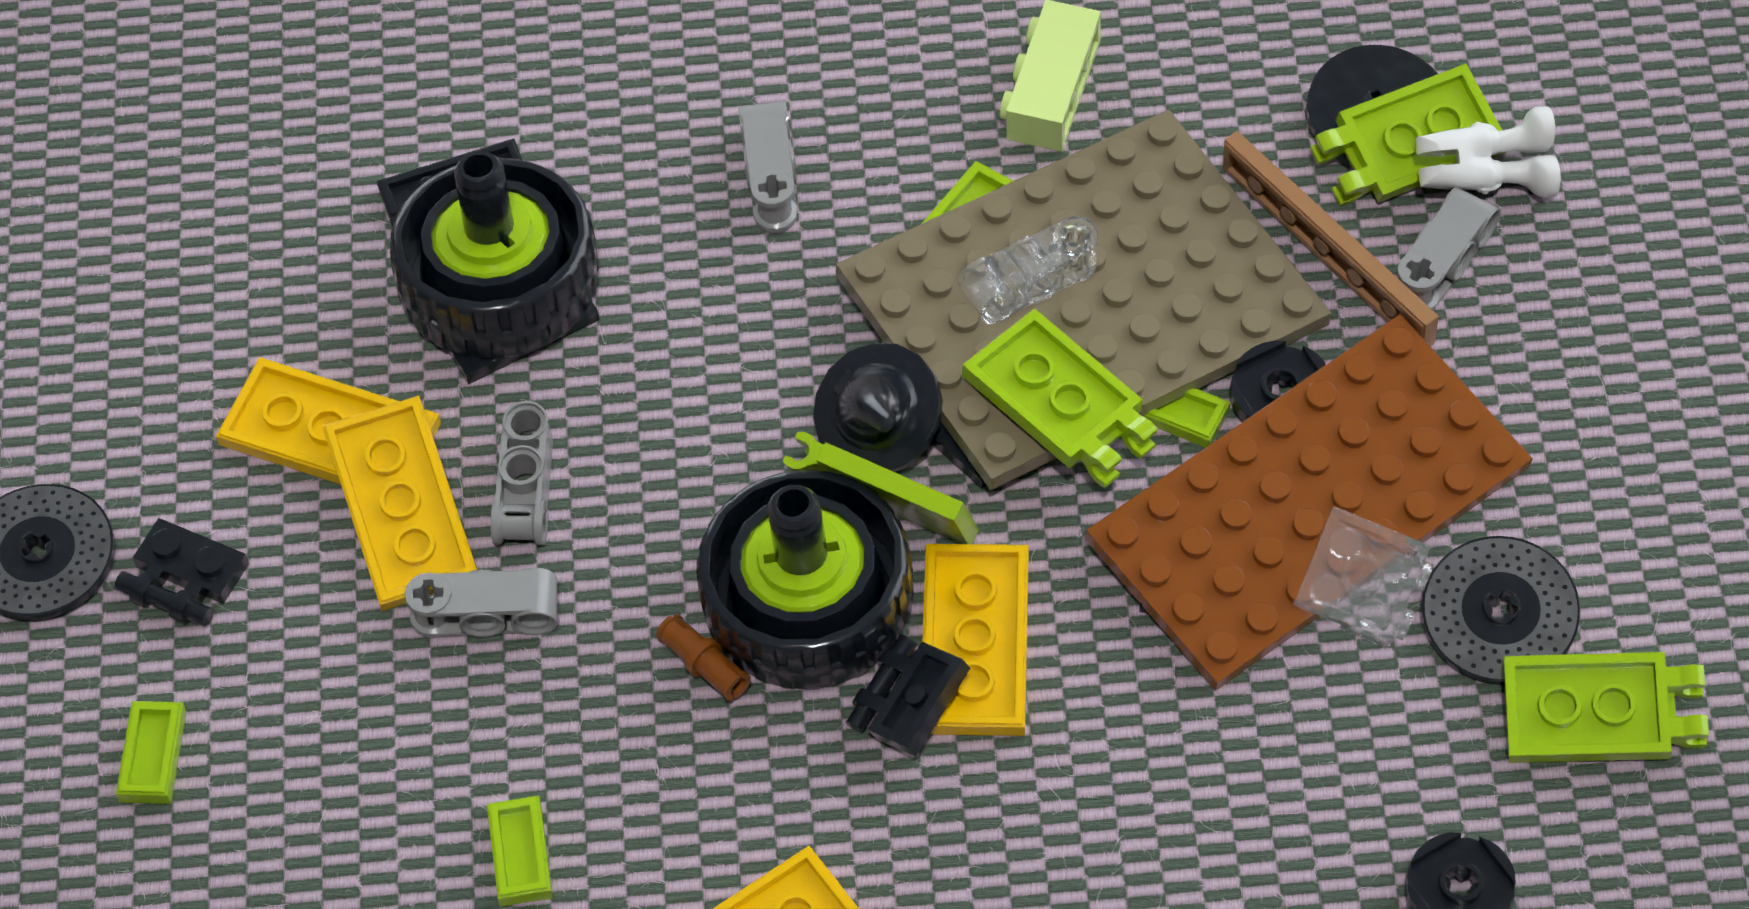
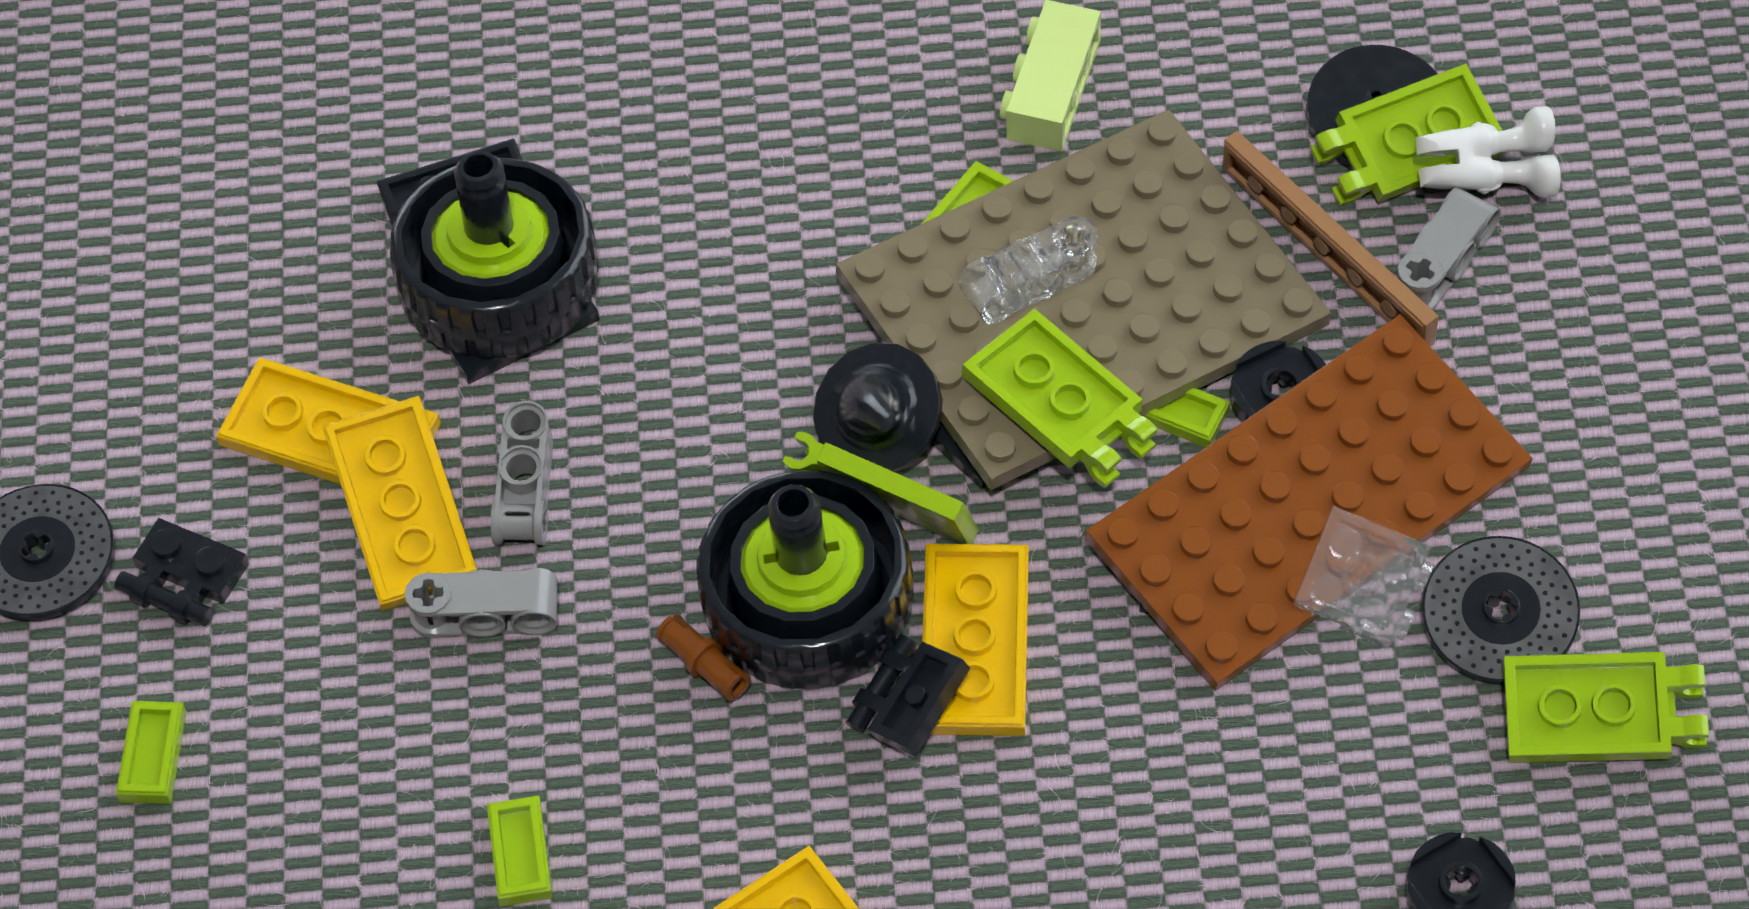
light grey piece [738,101,797,233] -> none

